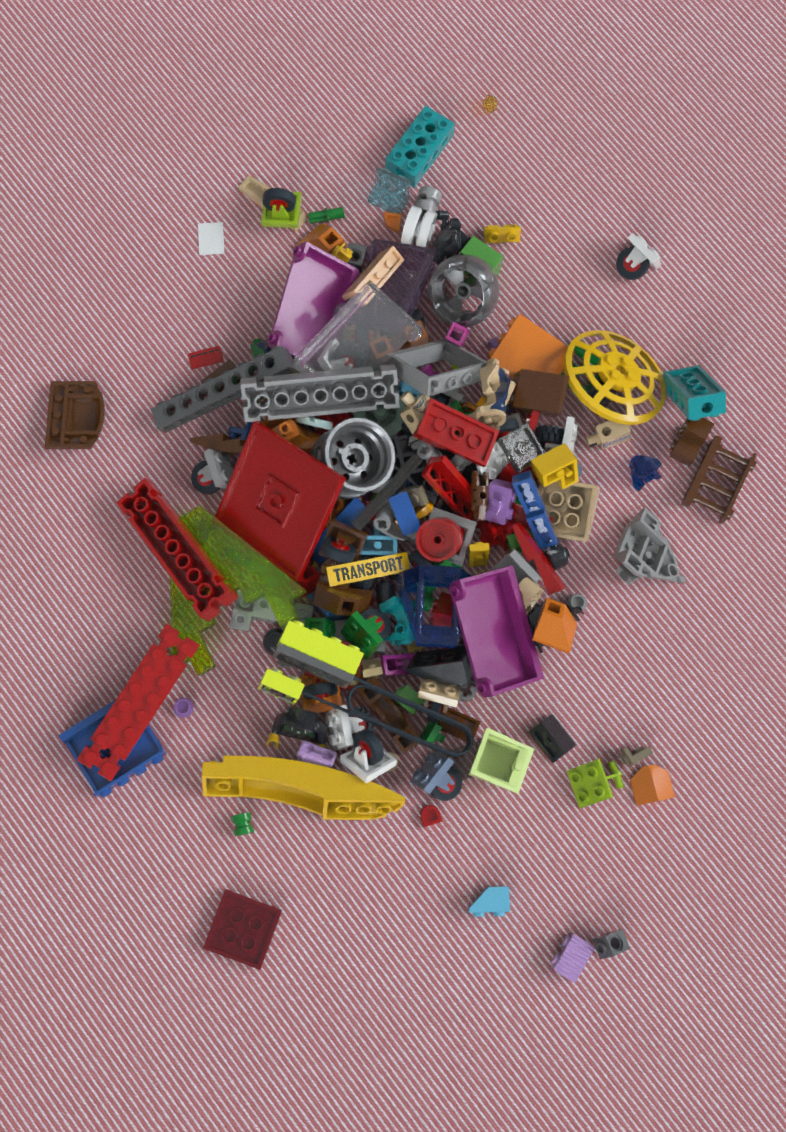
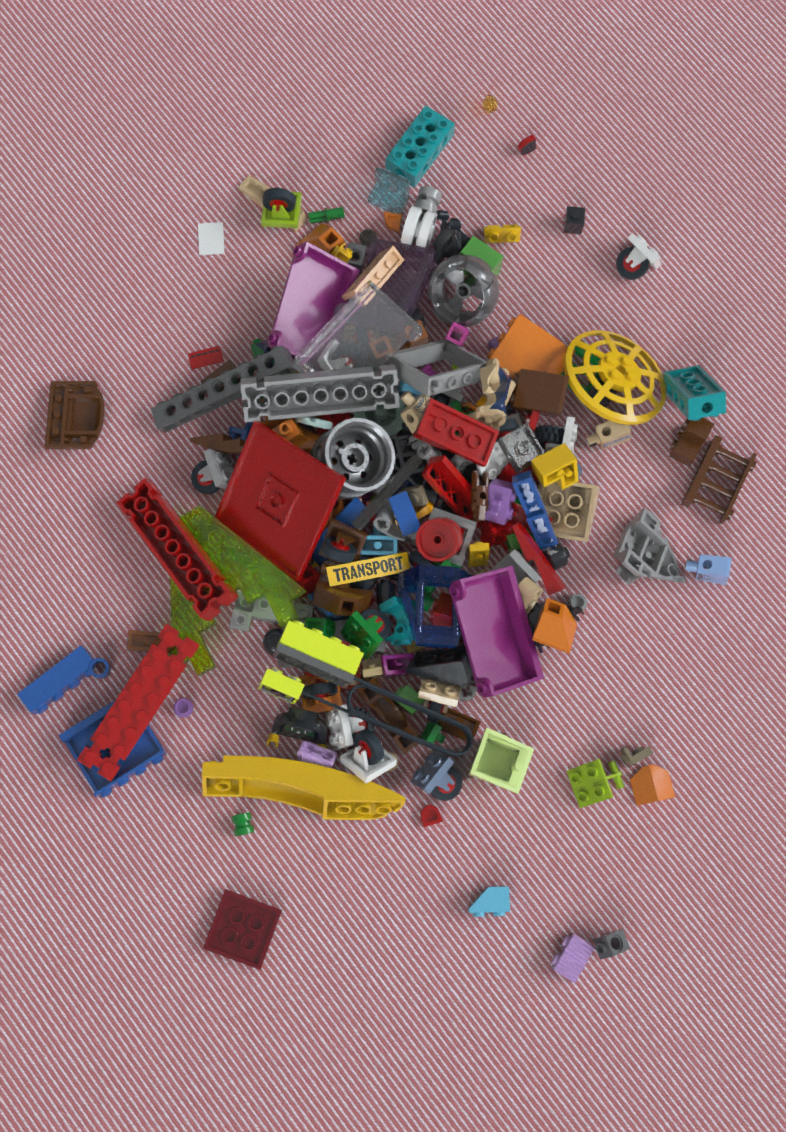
black panel [529,714,576,763] -> none
clear blue brick [629,455,662,491] -> none
none -> blue hinge [17,645,111,715]
none -> dark orange hinge [127,630,178,654]
none -> clear smoke plate [359,229,377,247]
none -> tile [518,134,536,155]
none -> black brick [563,206,585,234]
none -> light blue torso [685,555,732,585]

